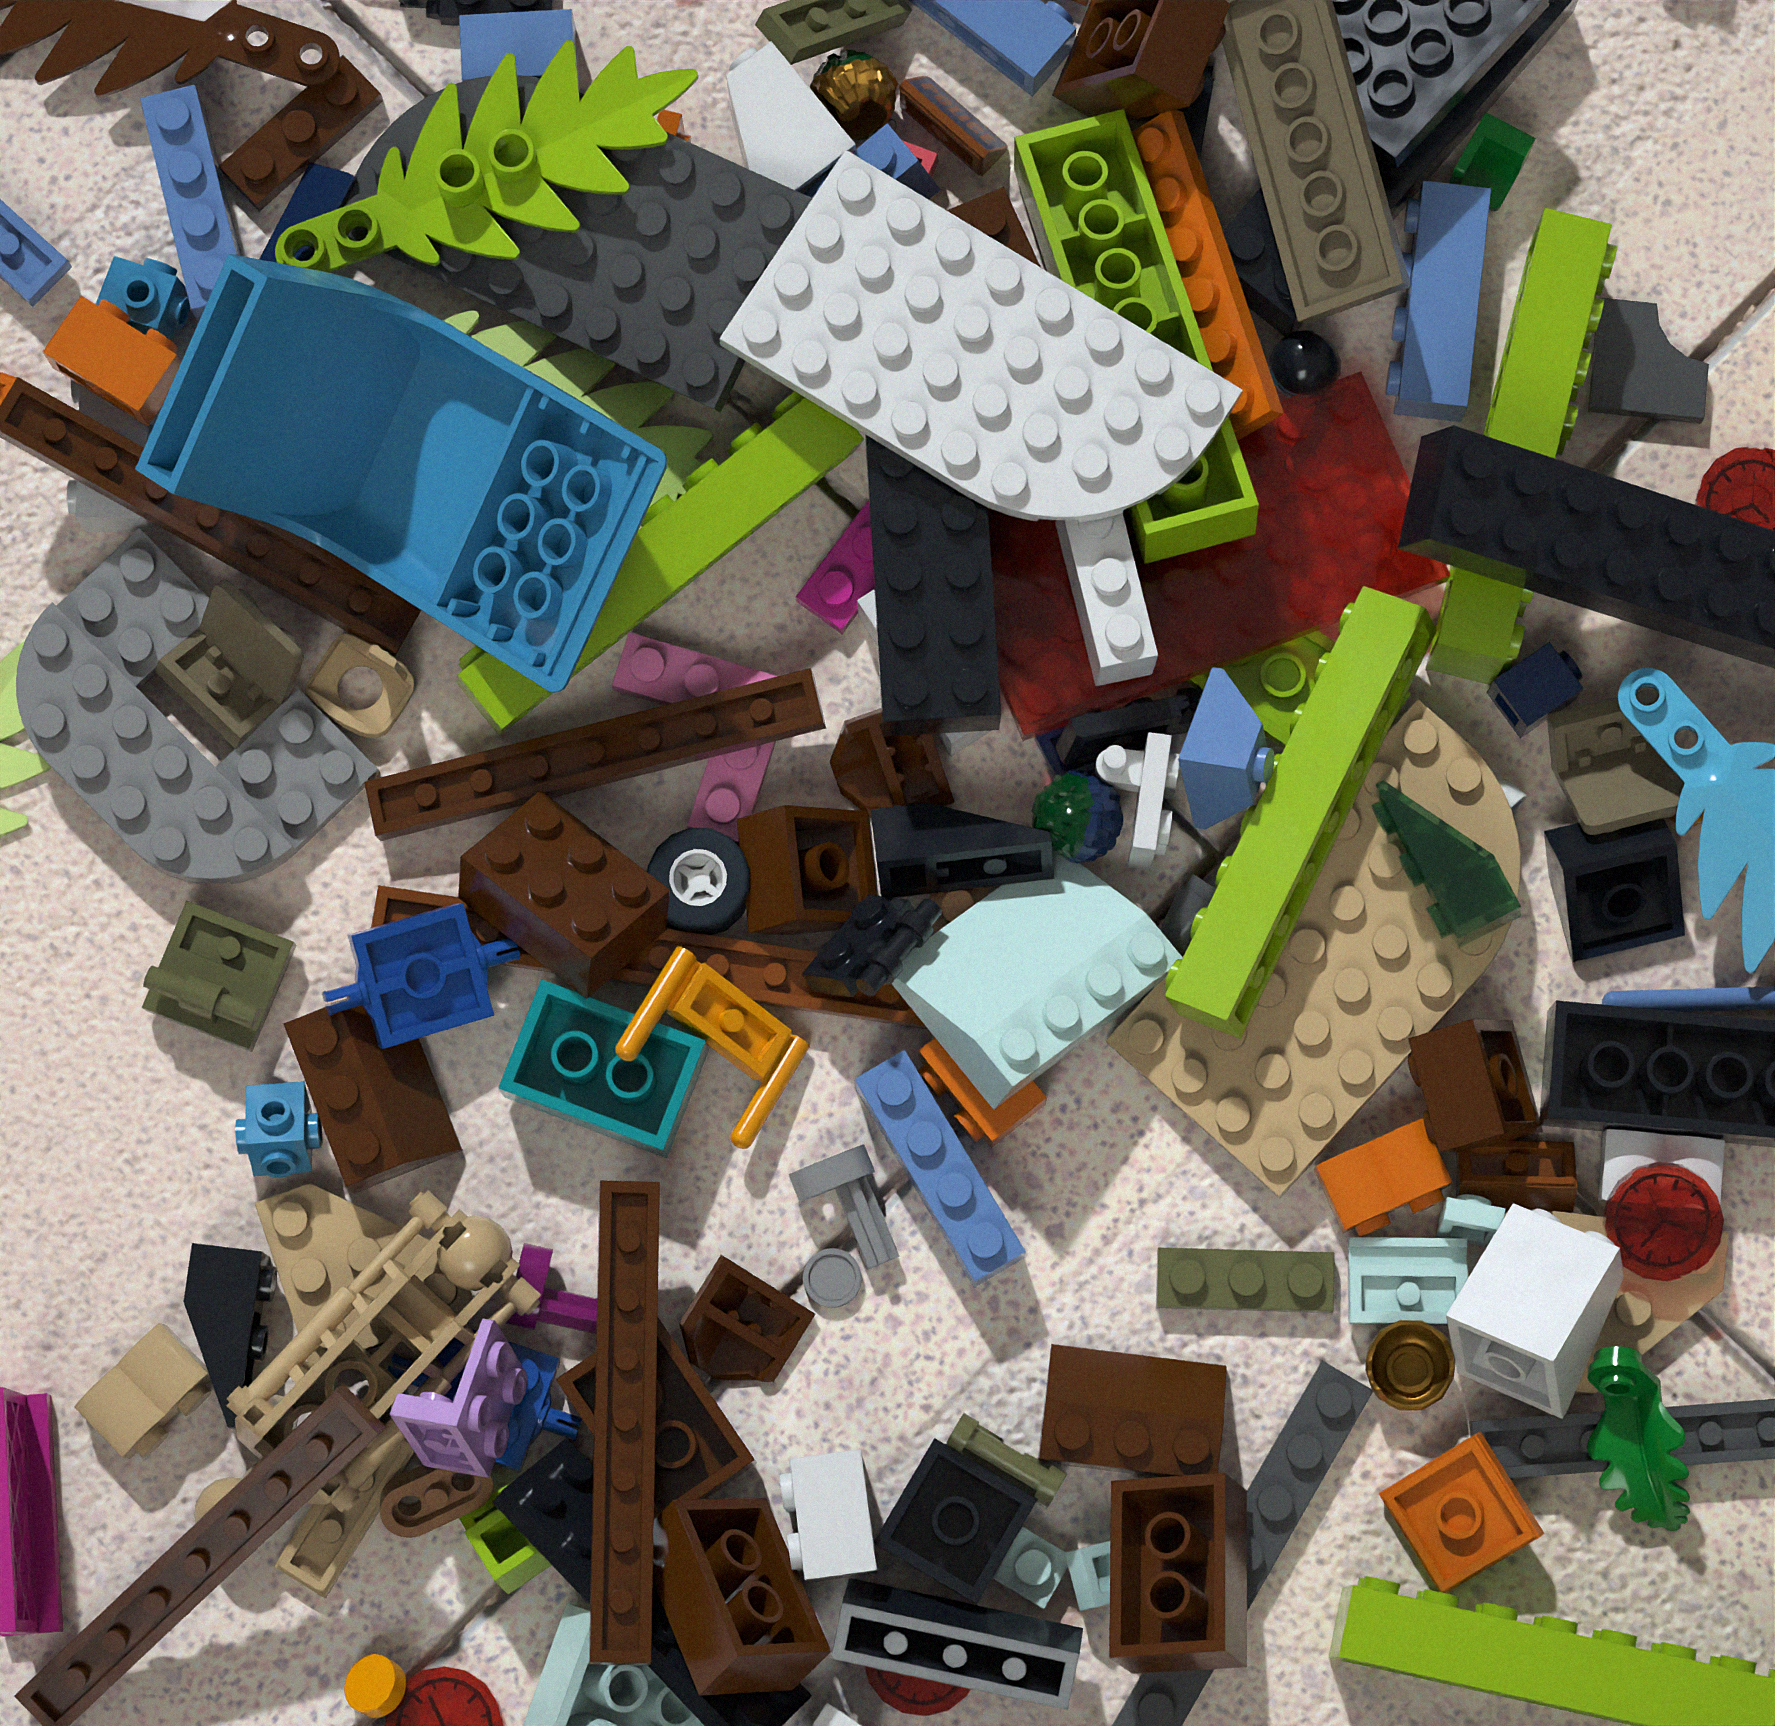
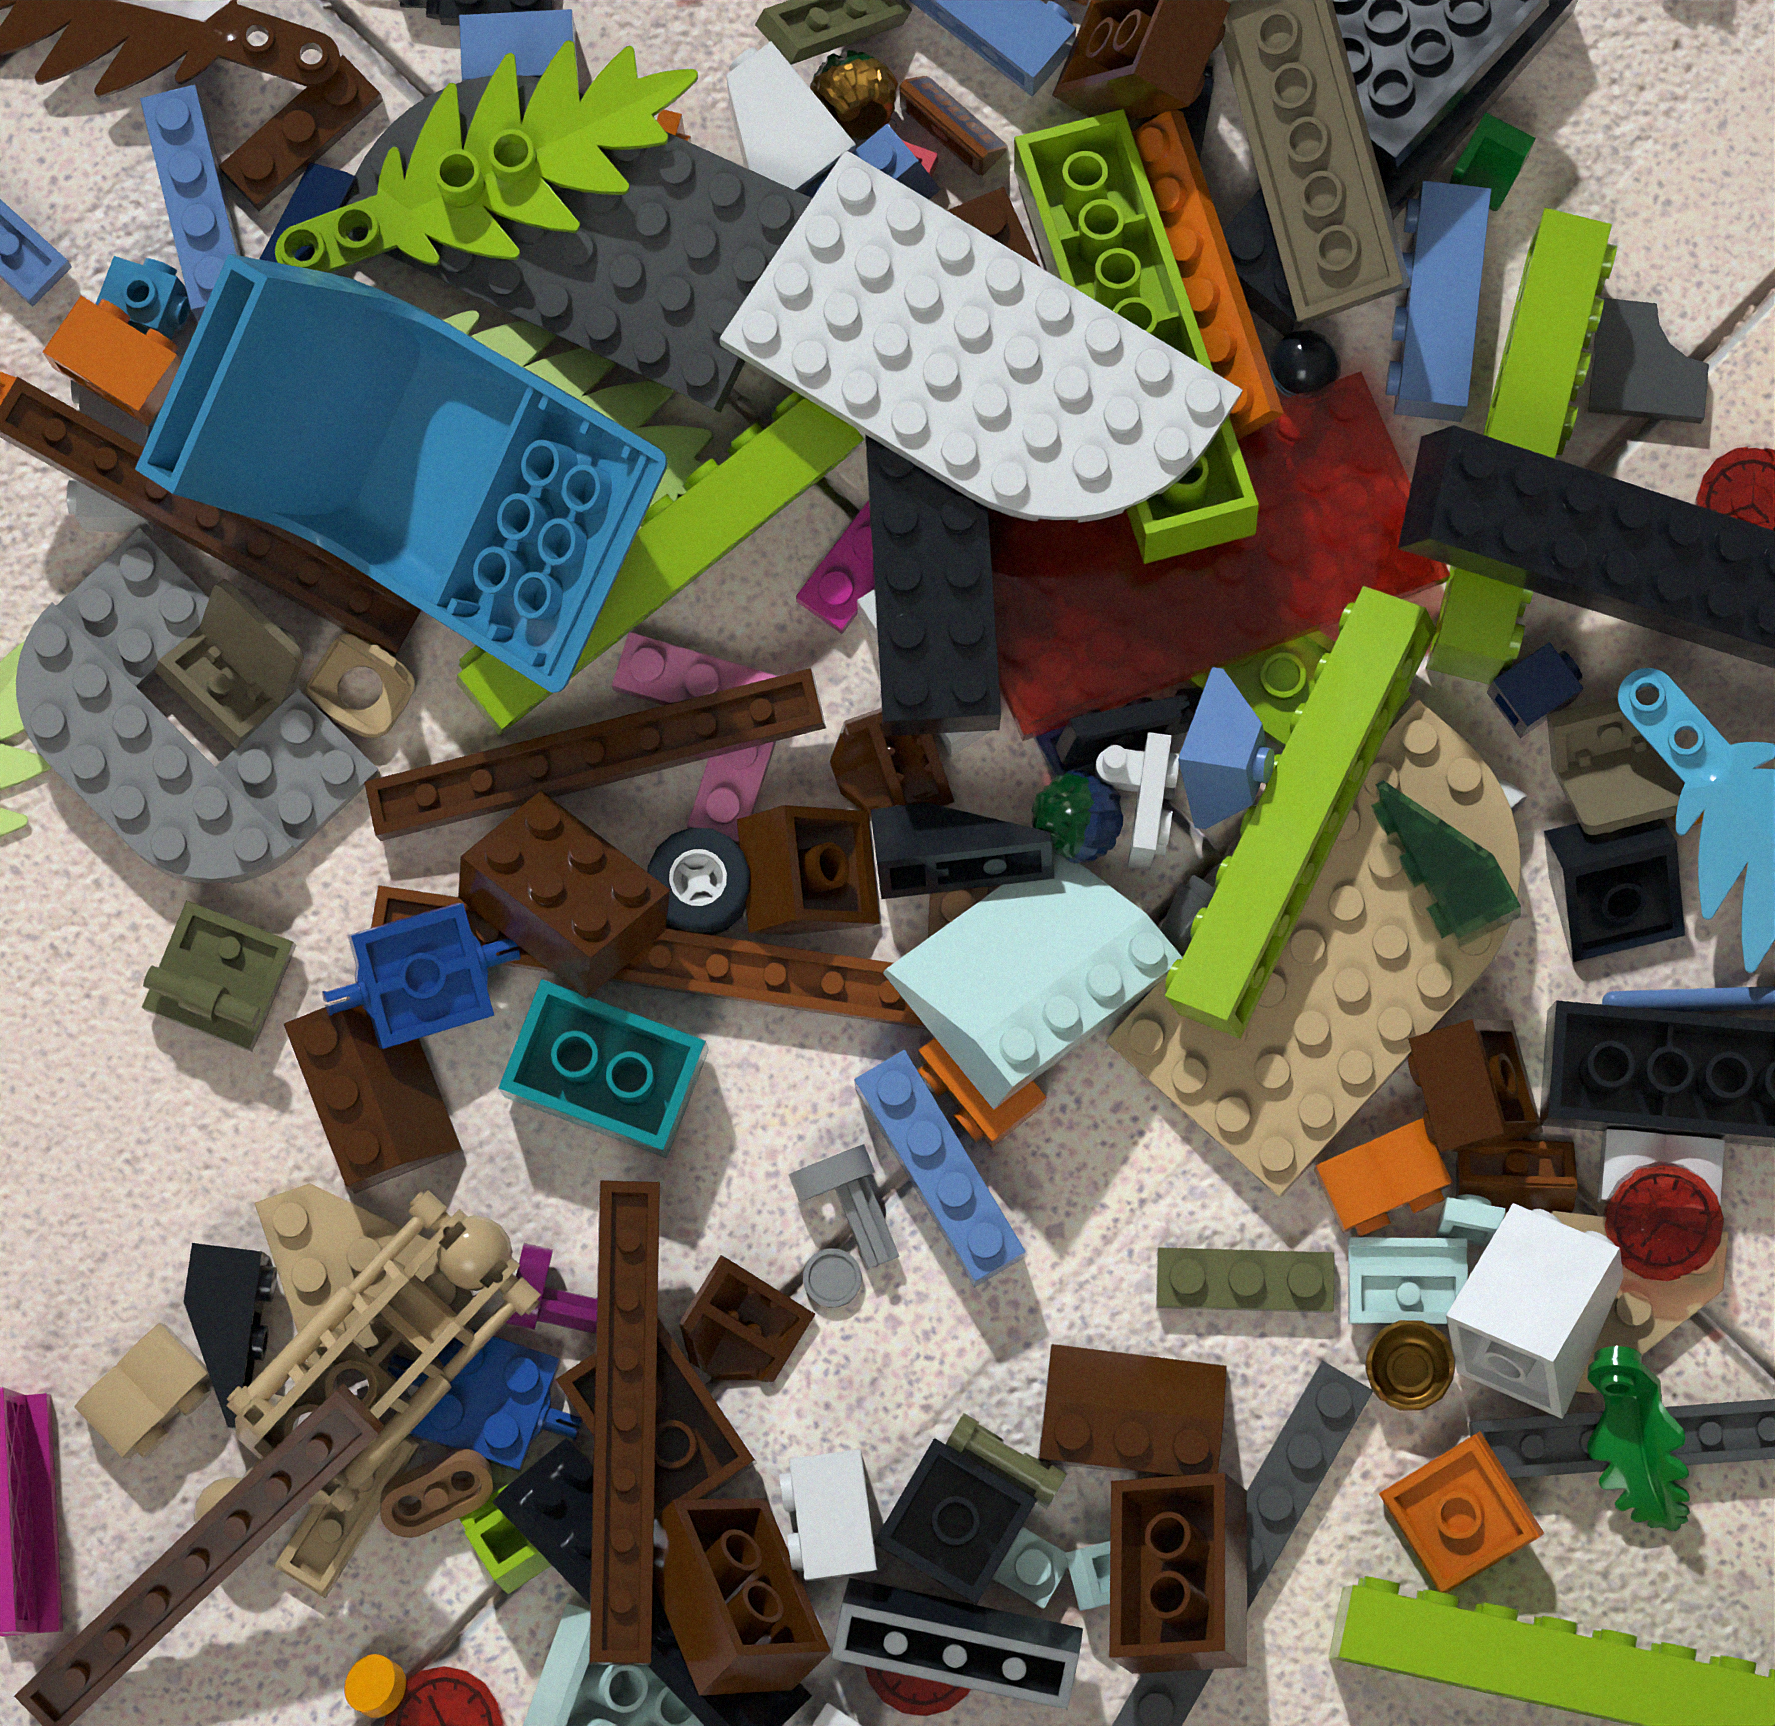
dark azure brick [235,1081,322,1178] -> none
lavender bracket [390,1319,527,1478] -> none
light orange plate [615,946,810,1149] -> none
black plate [802,894,942,997] -> none
white brick [1055,513,1158,686] -> none

